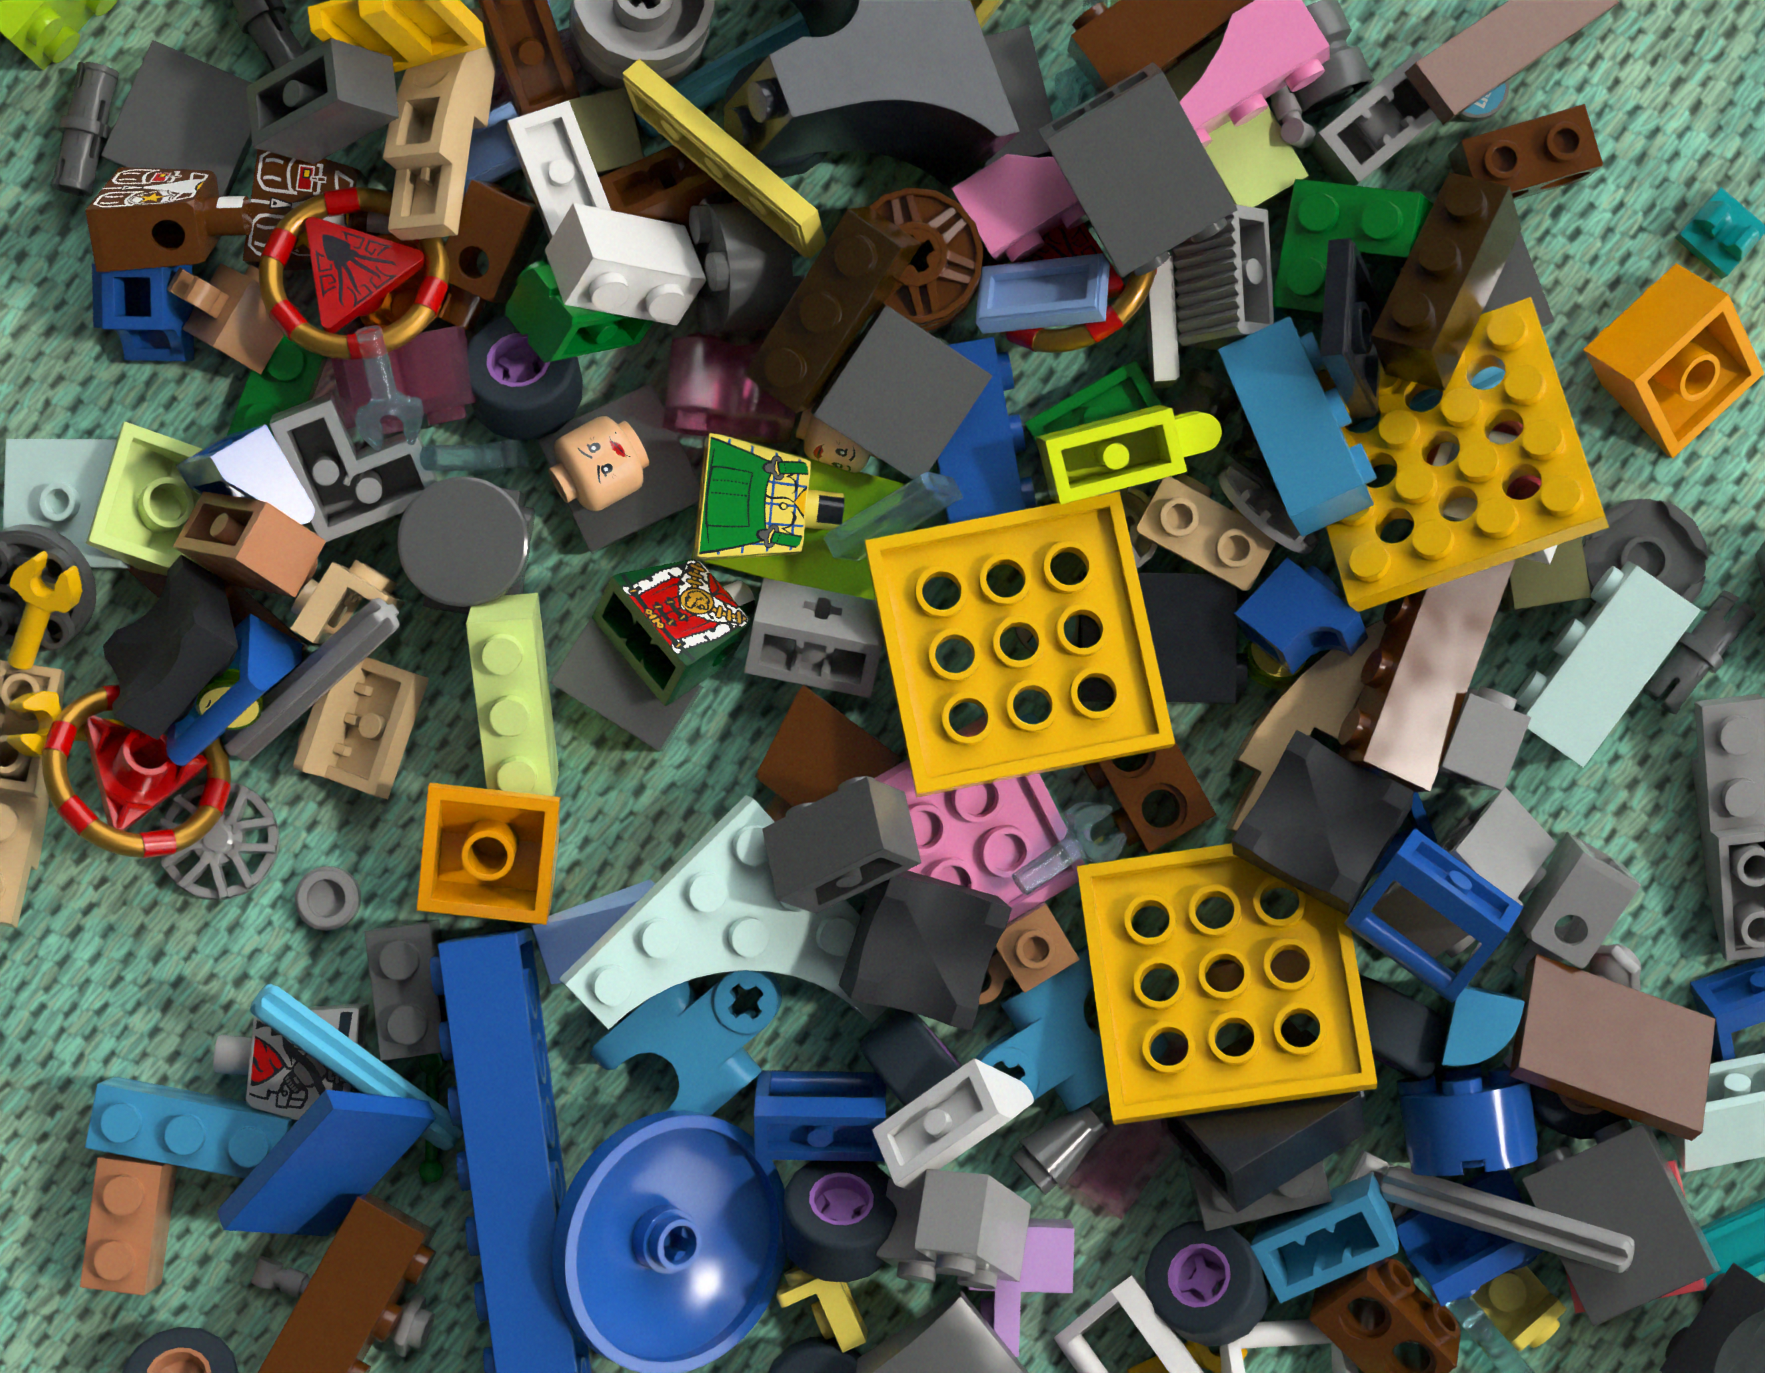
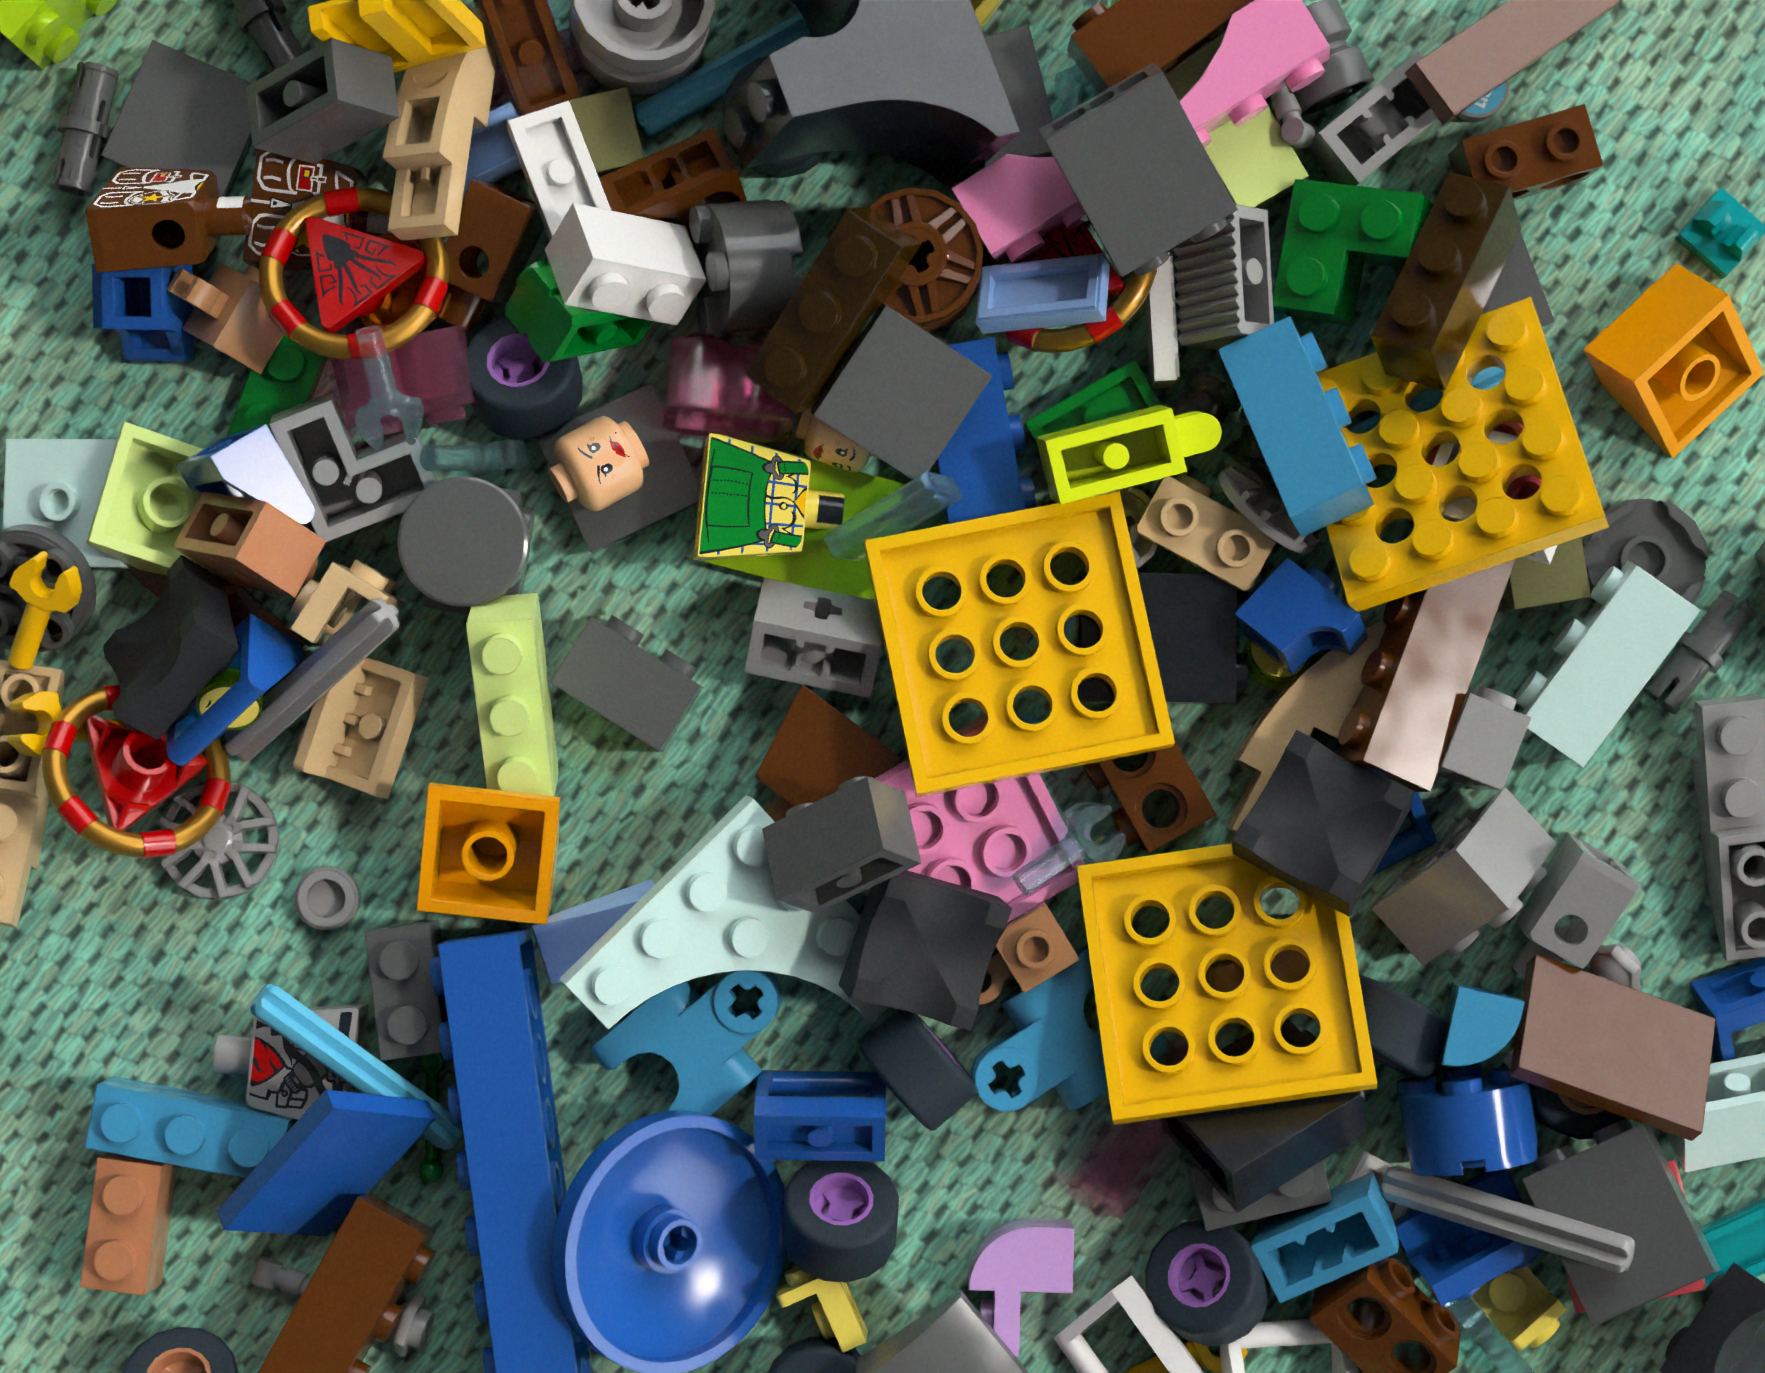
torso [592,559,755,706] -> none
light yellow tile [623,59,826,259] -> none
white tile [872,1058,1034,1190] -> none
light grey brick [876,1169,1031,1290] -> none
dark grey cone [1011,1105,1107,1195] -> none
black tile [1320,238,1384,418] -> none
blue tile [1344,828,1523,1003] -> none

